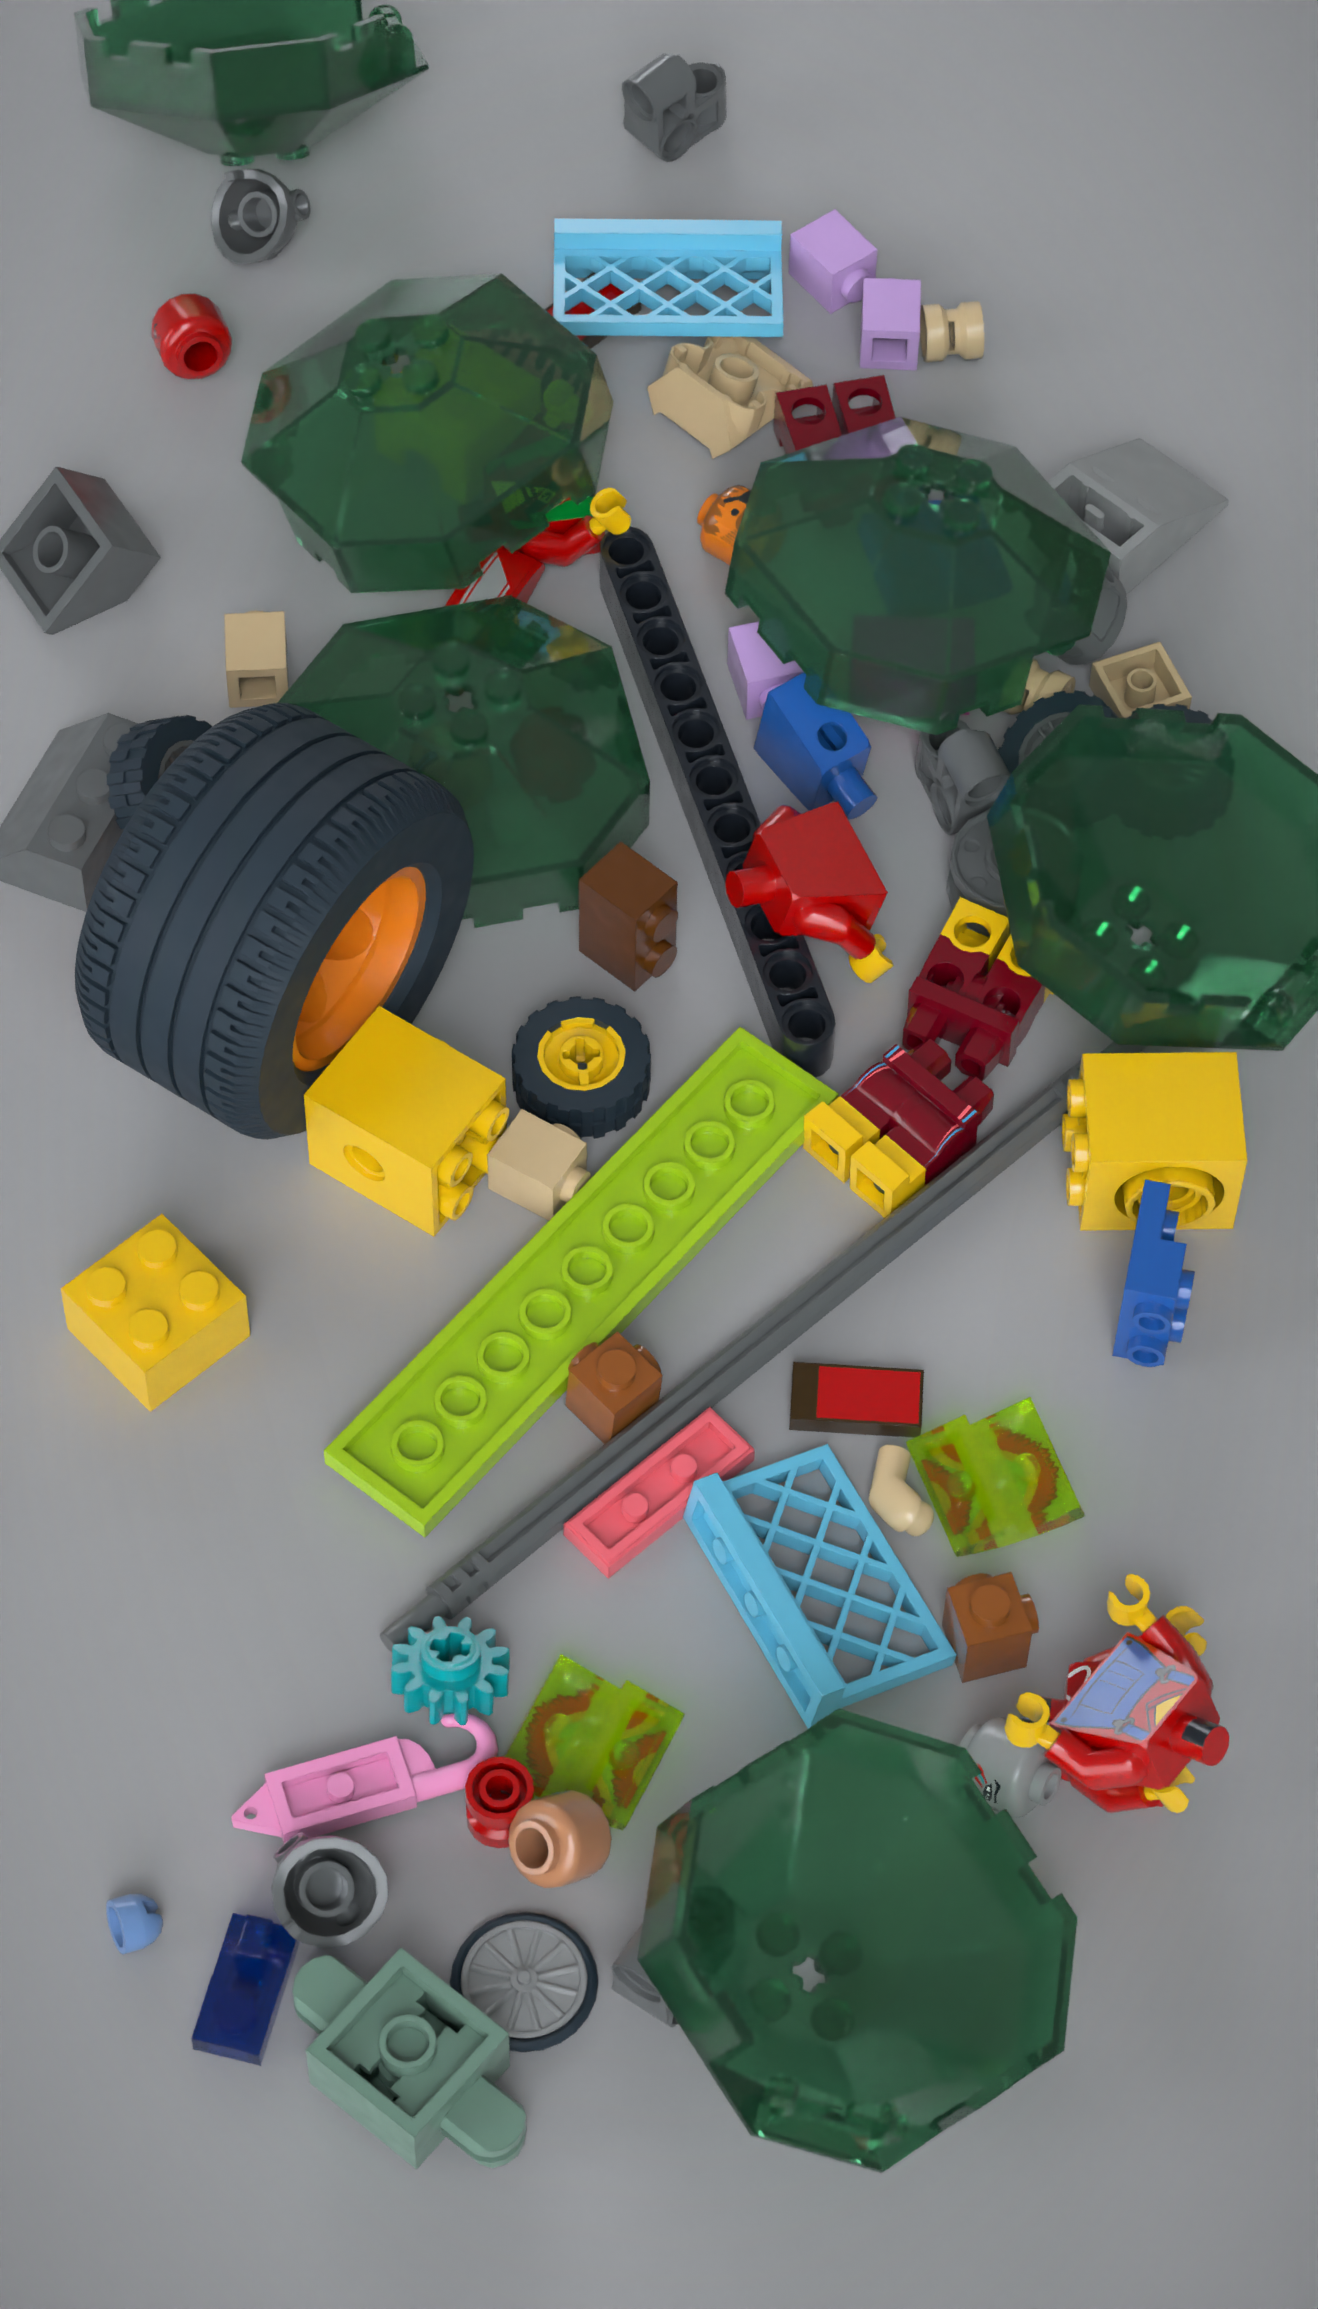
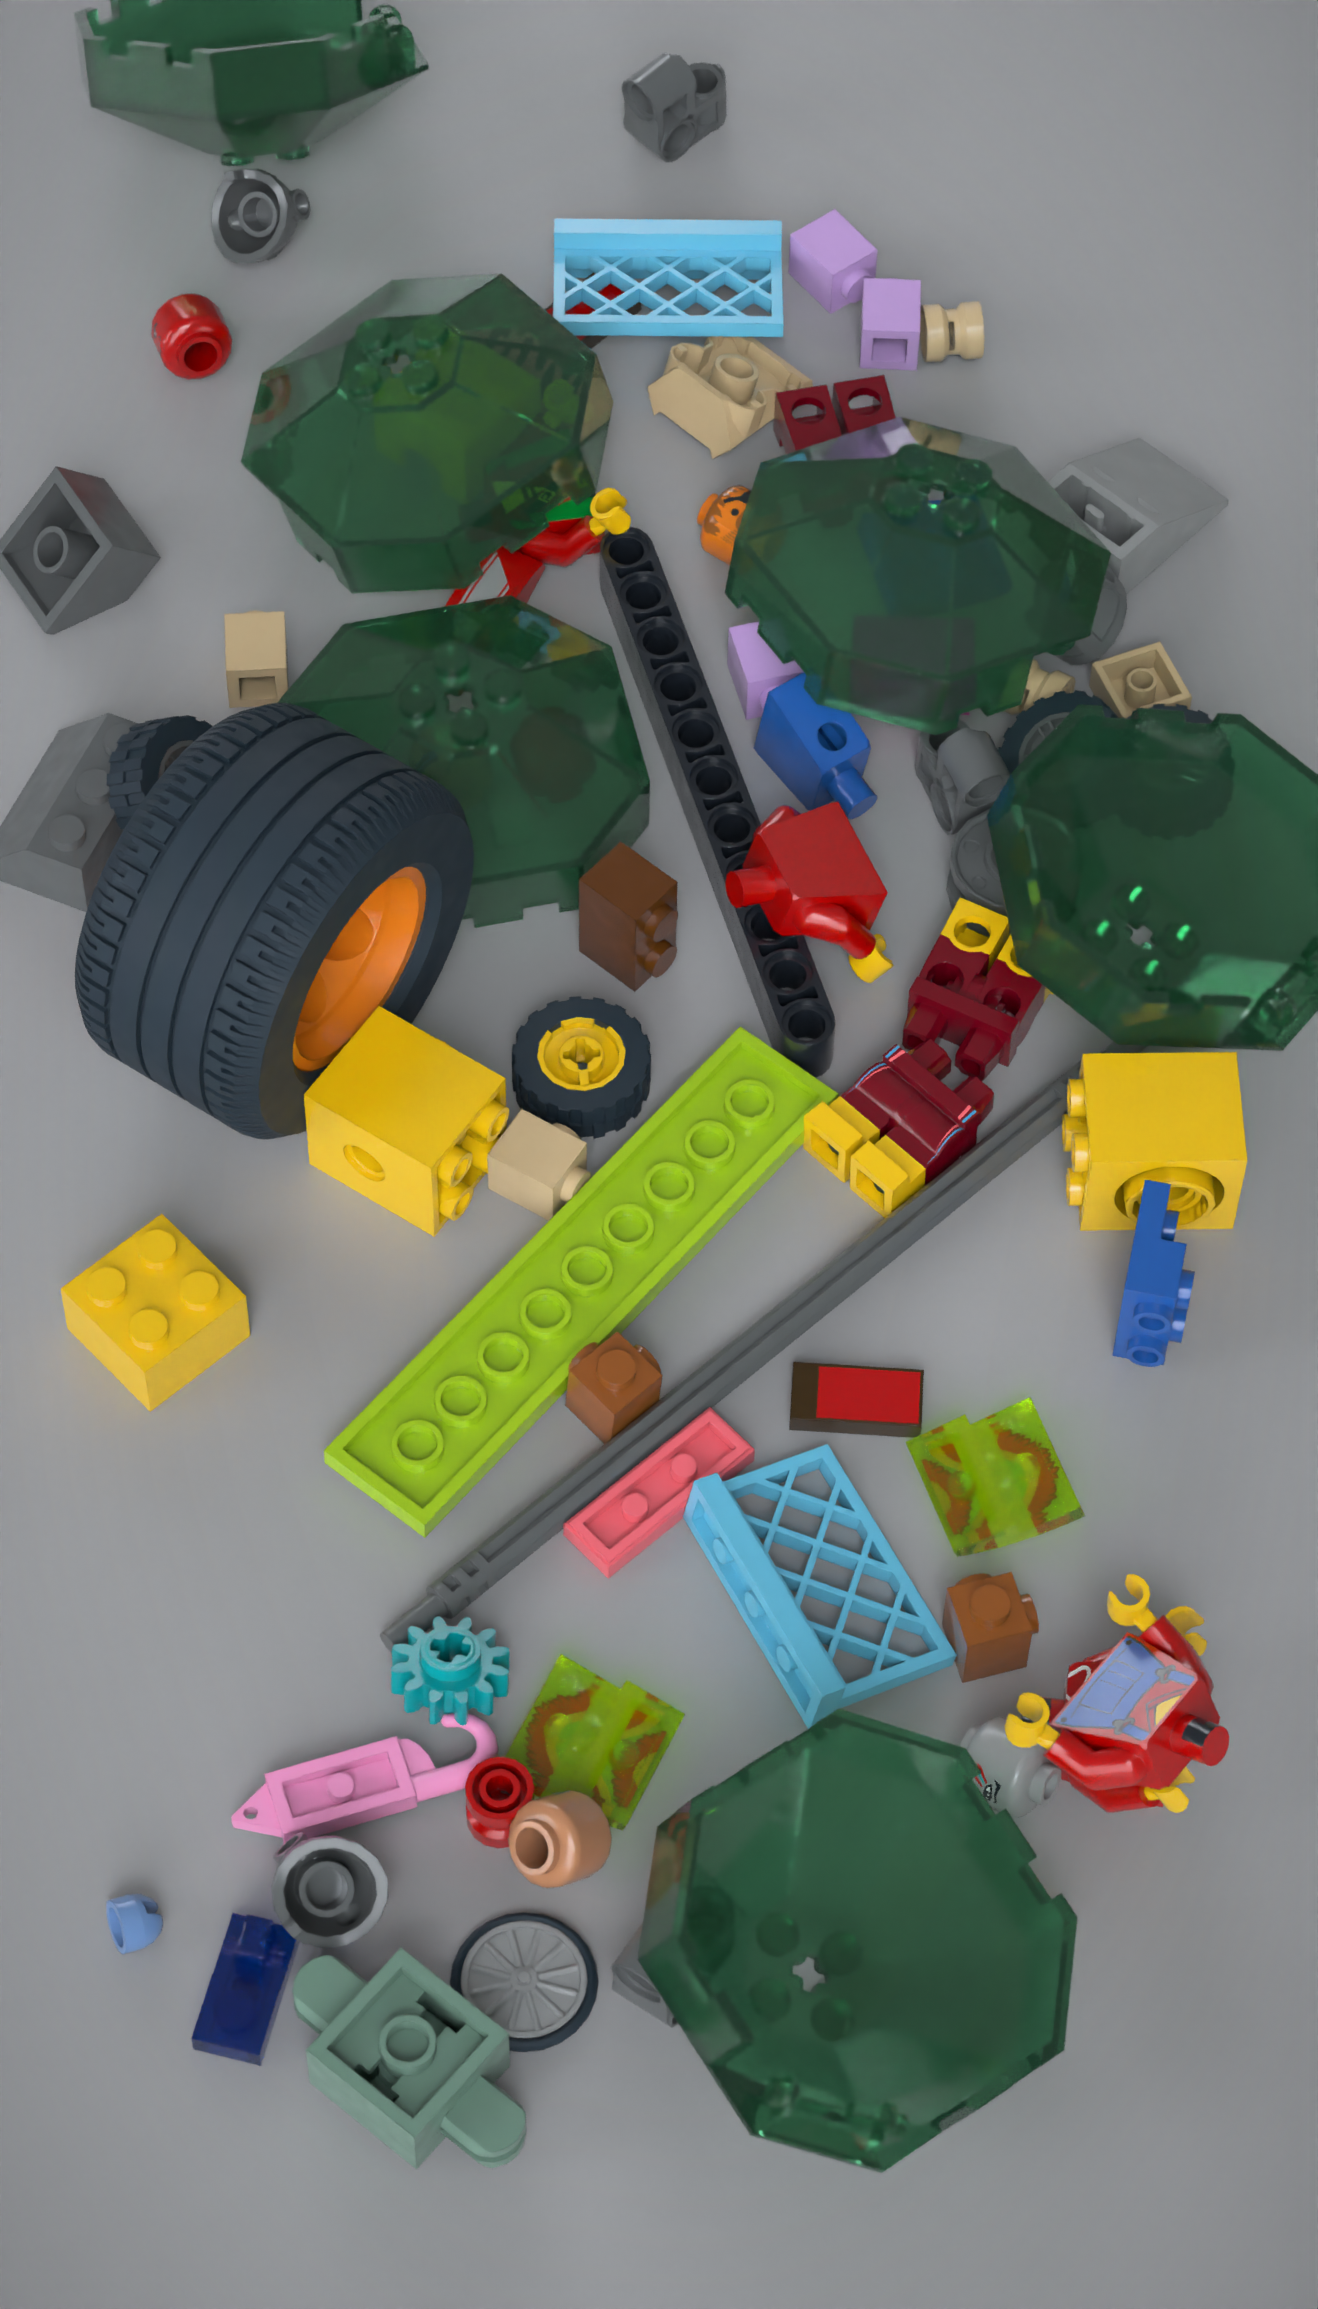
tan arm [869,1445,934,1536] -> none

